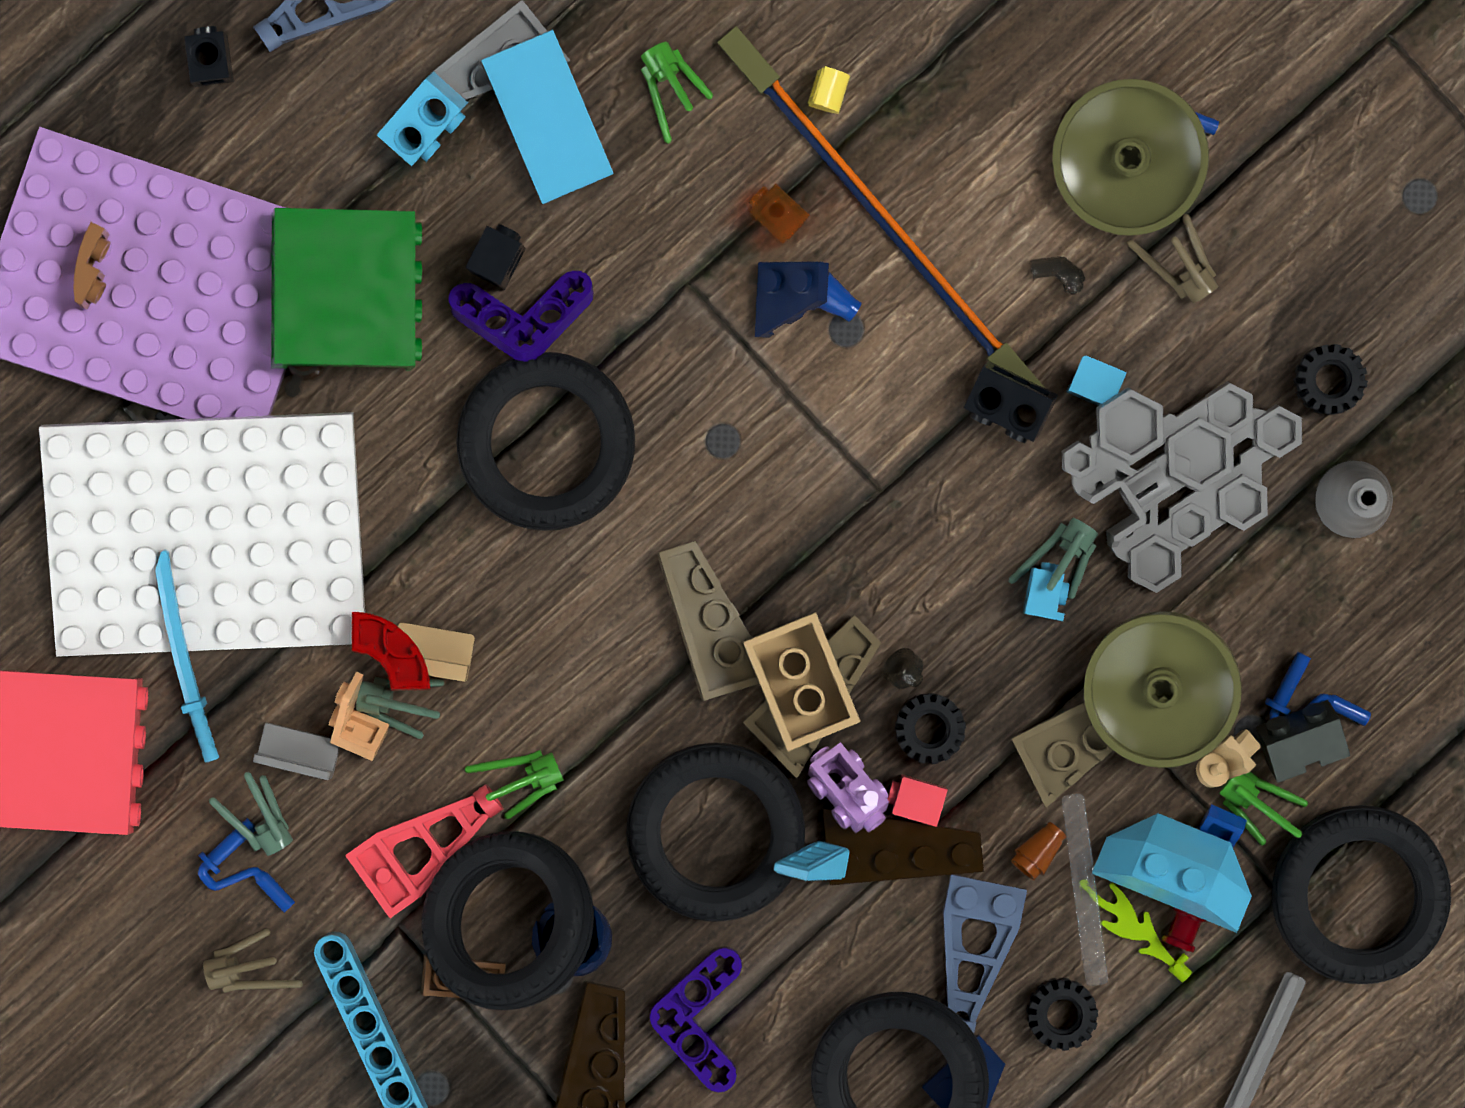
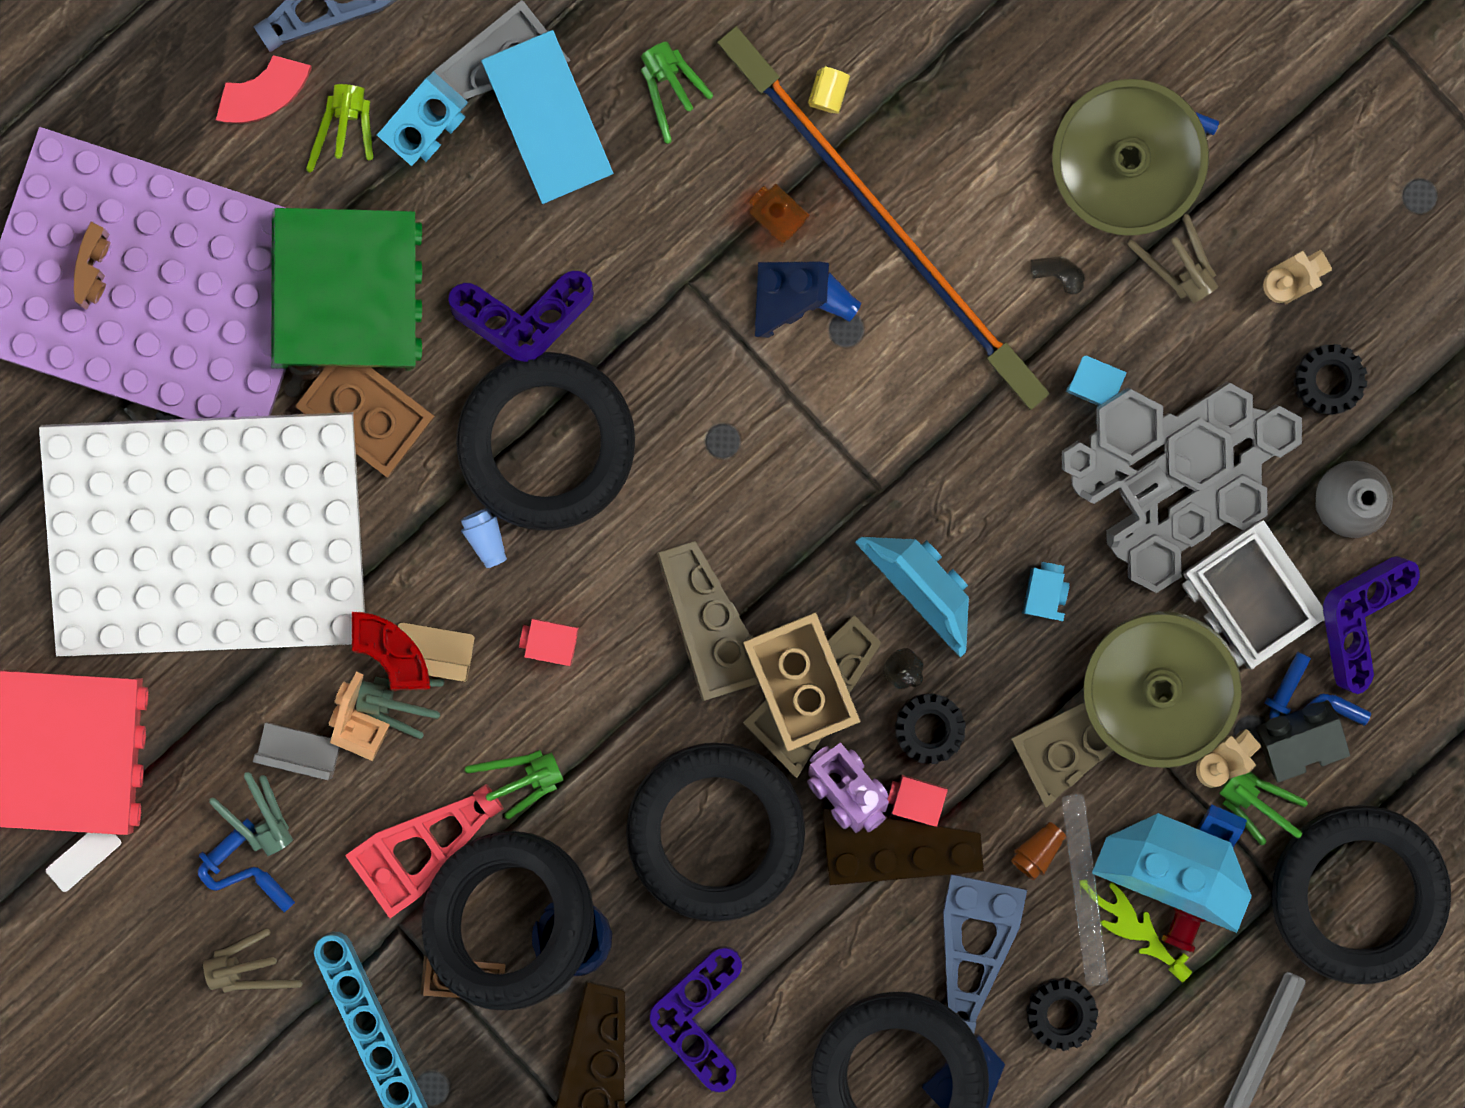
medium azure sword [155,549,219,762] -> none
black brick [184,26,234,87] -> none
black brick [466,223,526,290] -> none
medium azure slope [774,841,849,881] -> none
black brick [964,361,1058,443] -> none
sand green plant [1009,518,1098,599] -> none
none -> white sticker [46,833,121,892]
none -> coral tile [216,55,312,124]
none -> medium nougat plate [295,366,435,478]
none -> lime plant [306,84,373,173]
none -> light blue cone [461,508,507,568]
none -> coral brick [519,619,579,666]
none -> medium azure wedge [855,537,969,657]
none -> window [1182,520,1325,670]
none -> tan hips [1263,250,1332,305]
none -> dark purple beam [1323,556,1420,694]

